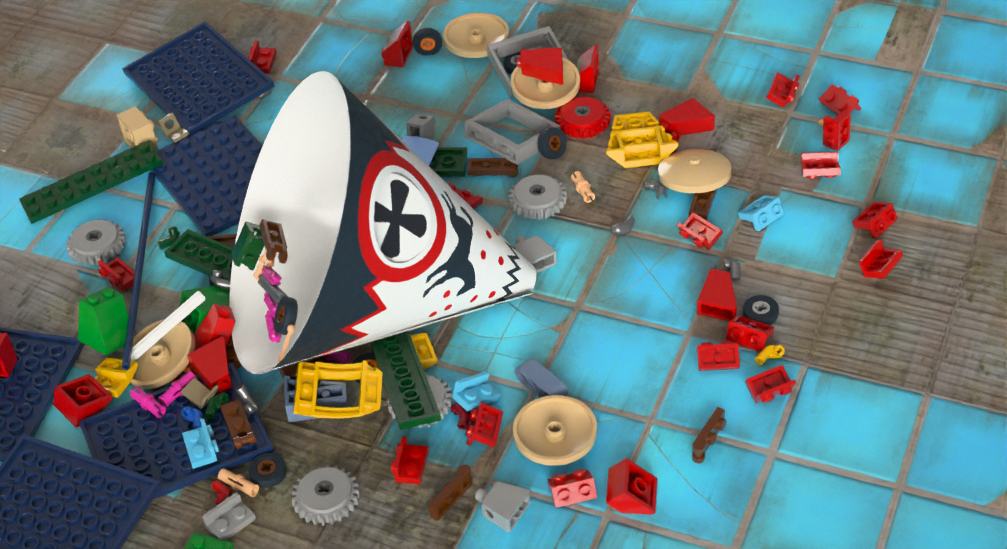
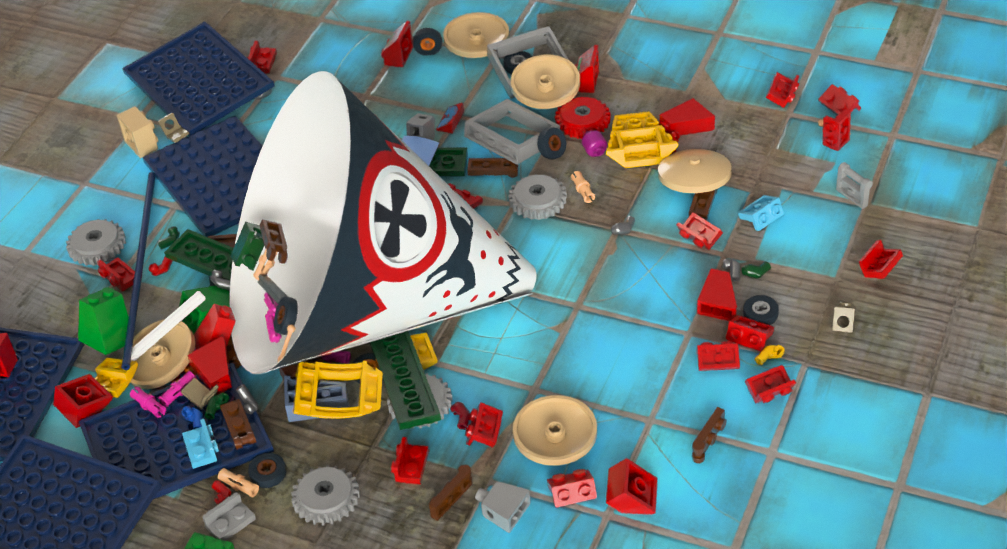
dark green plate [19,140,163,224] -> none
dark pink axle [261,266,282,286] -> none
medium azure bracket [452,371,500,411] -> none
light grey torso [514,235,557,273] -> none
sand blue beam [514,358,569,398] -> none
red slope [517,48,564,85] -> none
dark grey arm [643,180,667,199] -> none
bracket [801,152,841,179] -> none
red bracket [852,202,897,239] -> none
none -> red arm [148,257,173,276]
none -> red slope [436,103,464,134]
none -> magenta head [581,130,608,157]
none -> dark green arm [741,261,771,279]
none -> bracket [832,302,856,333]
none -> light grey plate [836,162,873,209]

